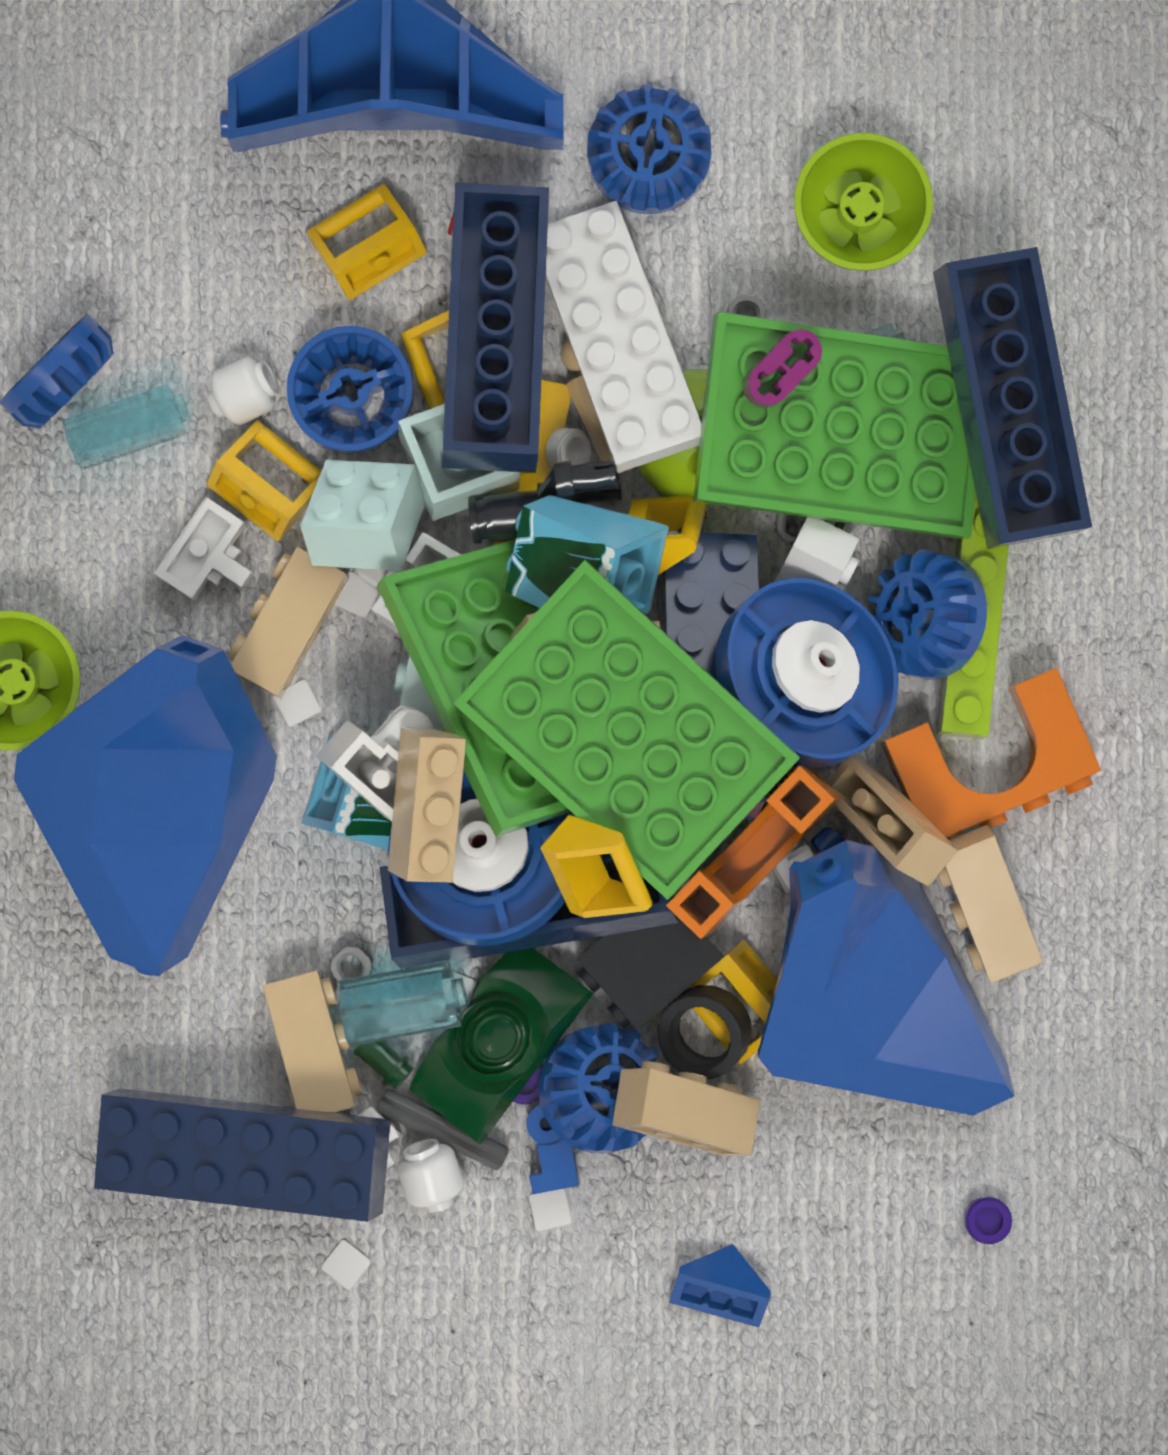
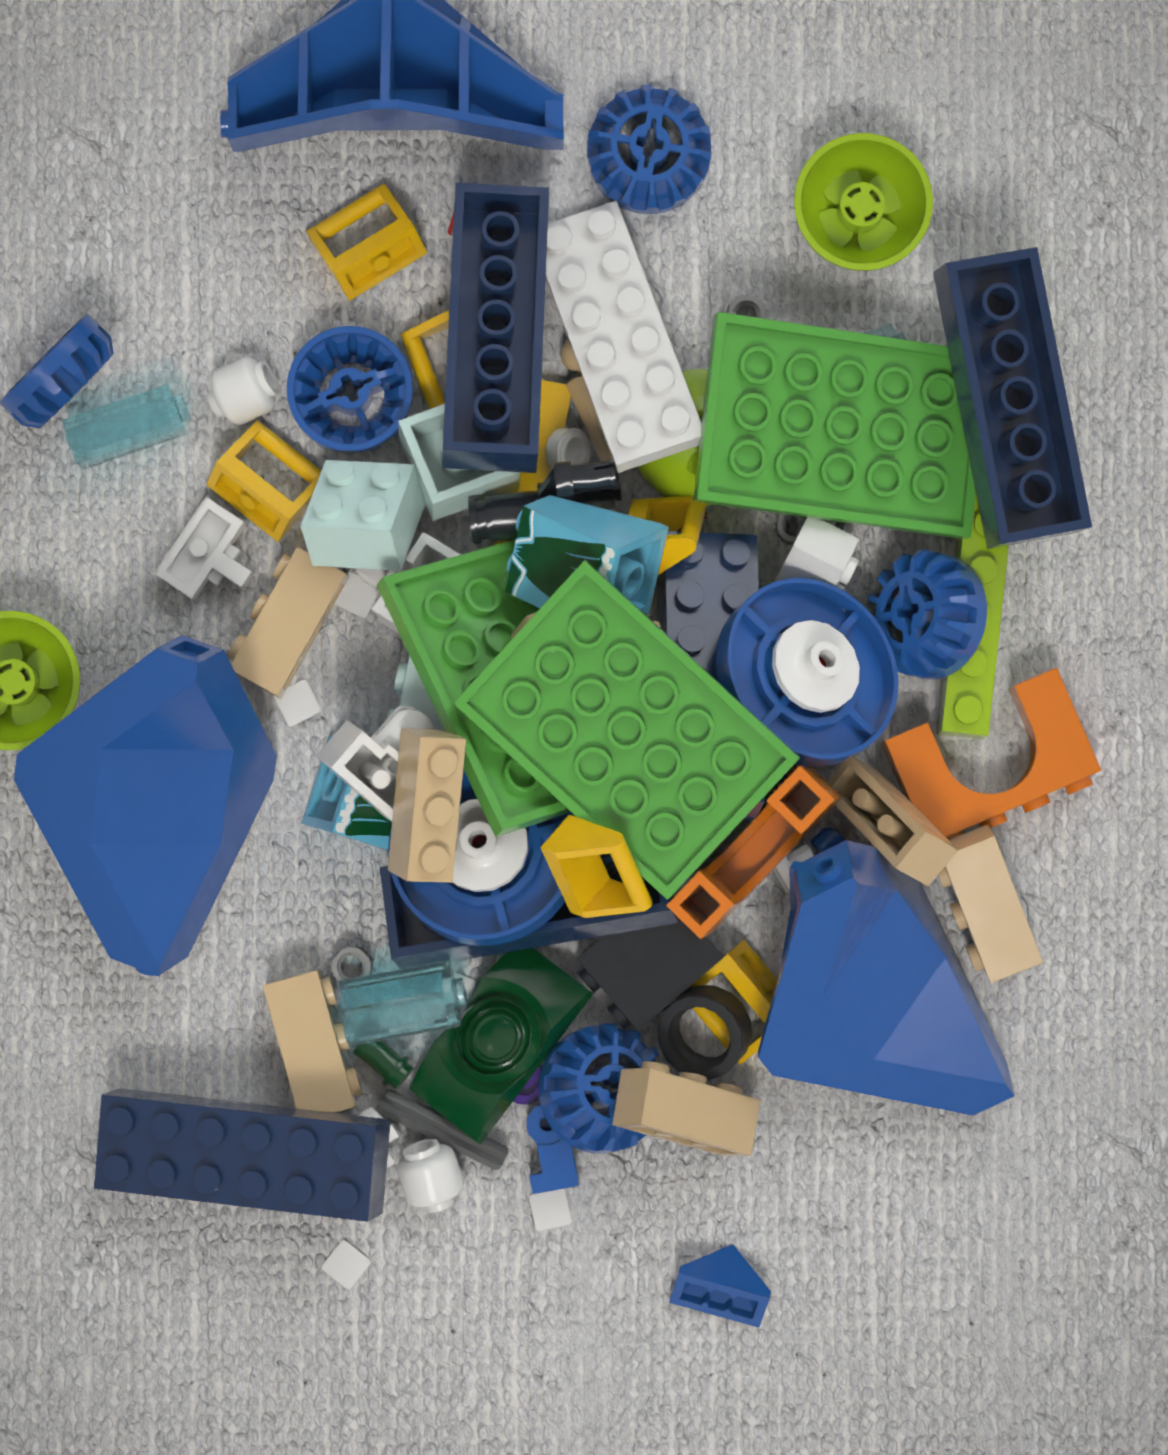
magenta beam [743,329,822,408] -> none
dark purple tile [964,1196,1012,1244] -> none

